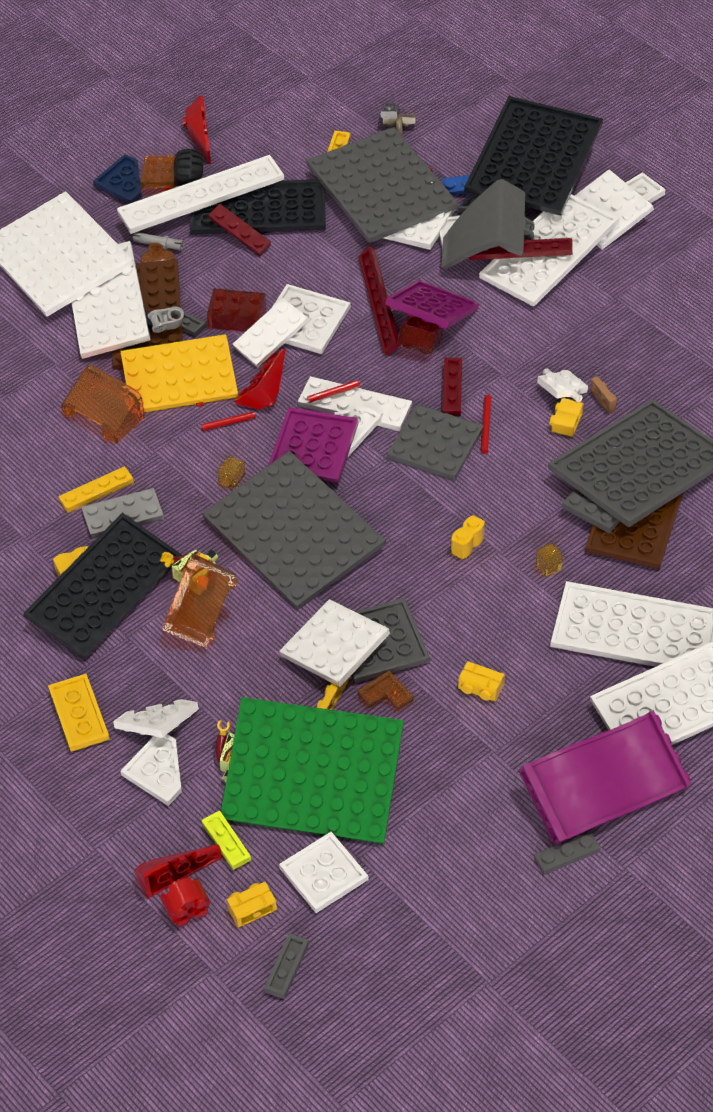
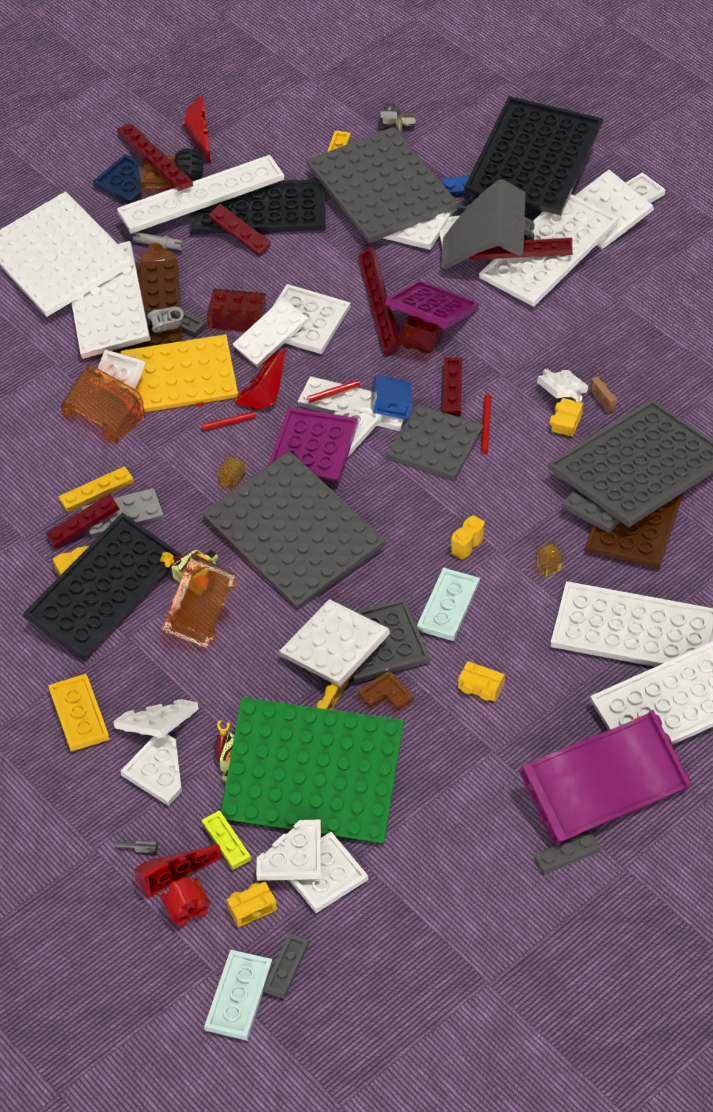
none -> dark red plate [46,493,120,549]
none -> white plate [92,350,146,396]
none -> dark grey axle [115,840,158,854]
none -> dark red plate [117,124,193,191]
none -> light aqua plate [204,950,273,1041]
none -> white plate [257,820,321,881]
none -> blue panel [371,375,413,420]
none -> light aqua plate [417,568,480,641]

